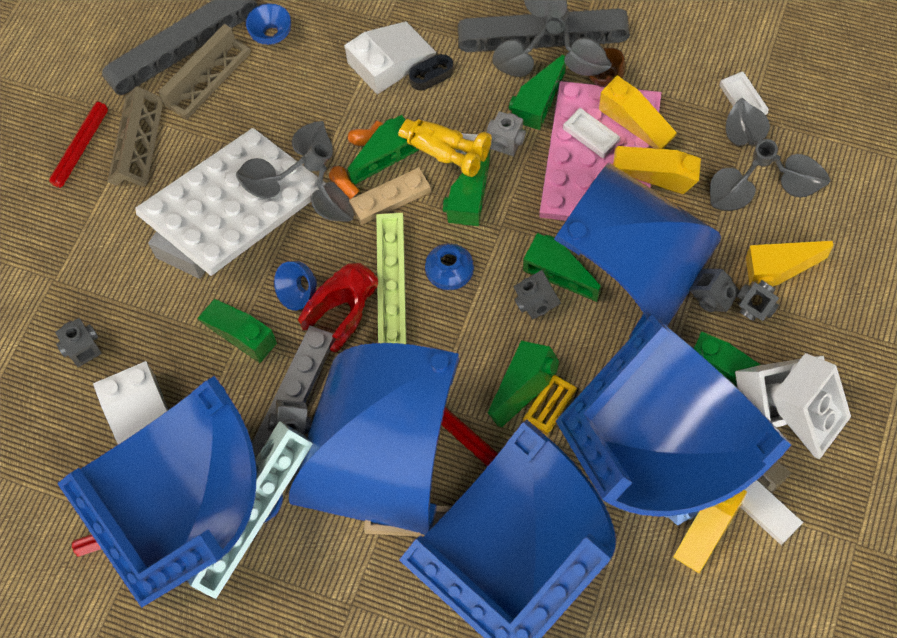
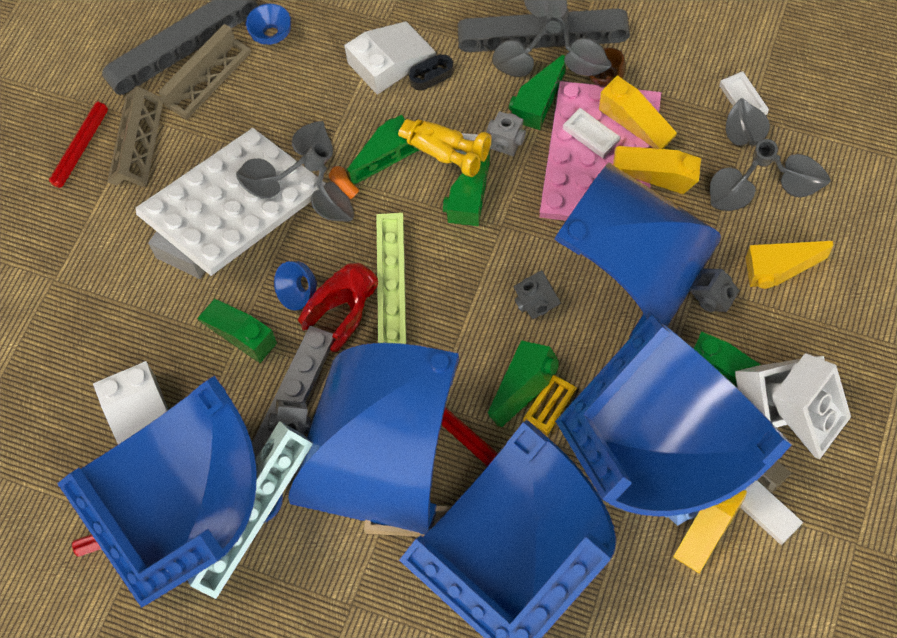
dark grey brick [55,318,102,368] -> none
orange arm [347,121,383,146] -> none
tan plate [349,167,431,225] -> none
blue piece [425,243,474,290] -> none
green slope [523,233,601,302] -> none
dark grey brick [736,280,779,321] -> none

